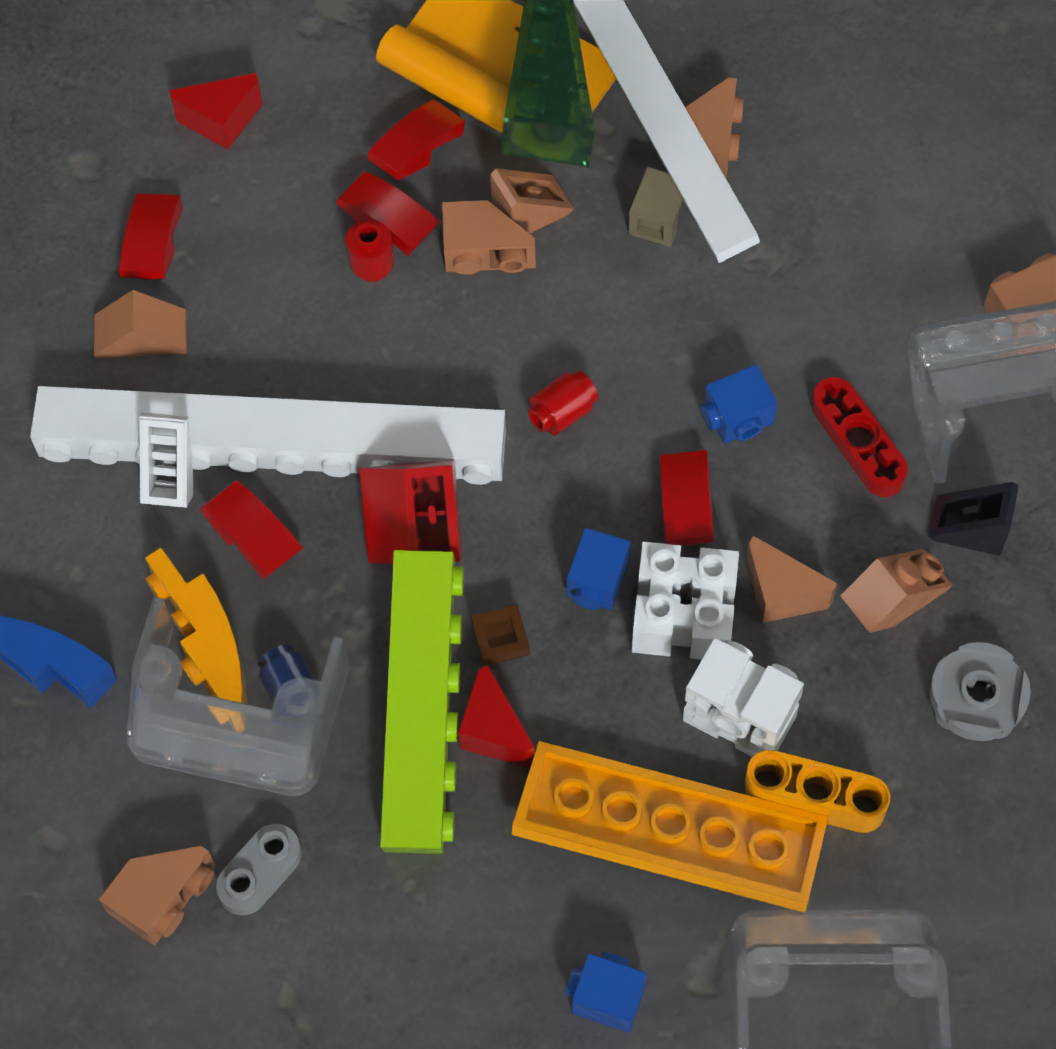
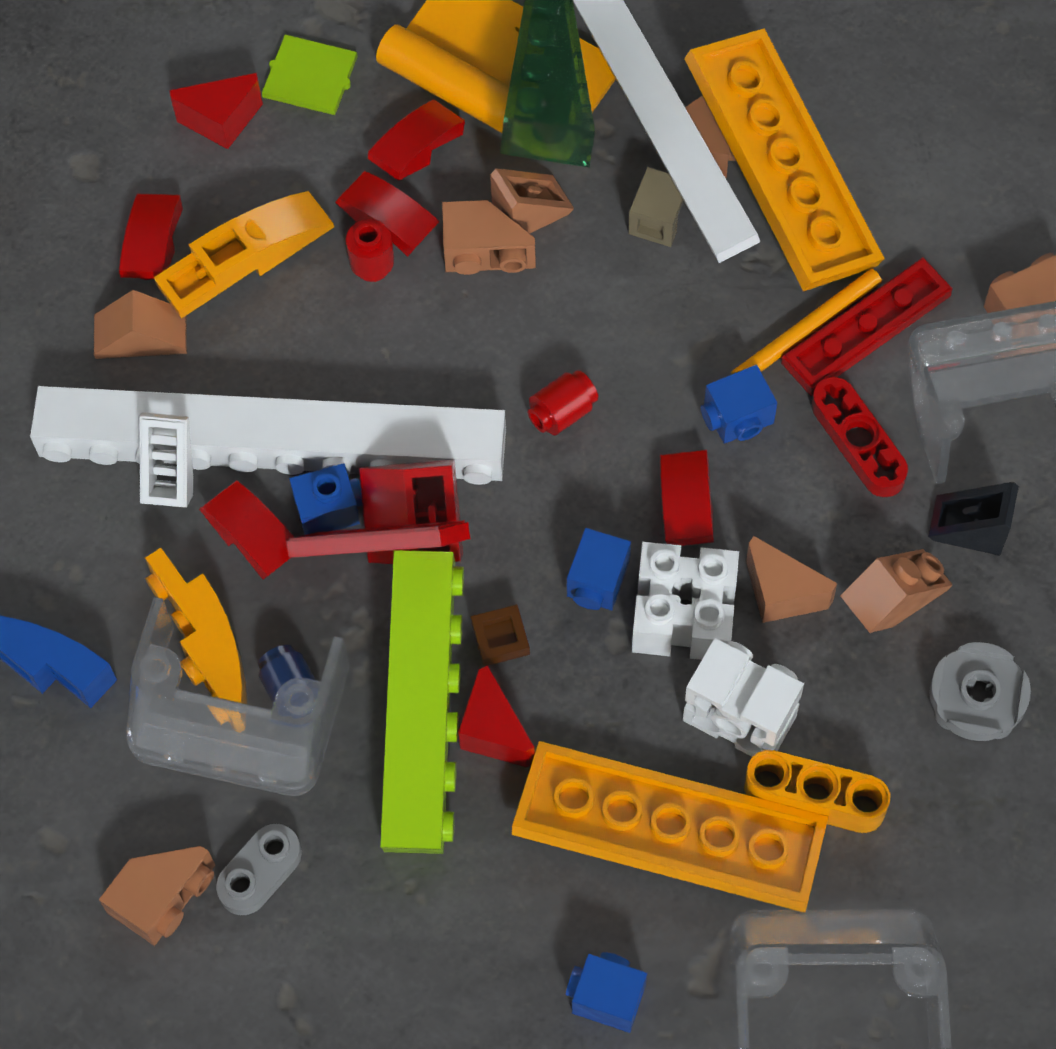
none -> light orange slope [154,191,334,319]
none -> lime piece [262,35,358,115]
none -> red tile [286,520,471,558]
none -> blue brick [289,463,363,535]
none -> light orange plate [684,28,885,292]
none -> light orange bar [731,268,882,375]
none -> red tile [781,257,953,396]

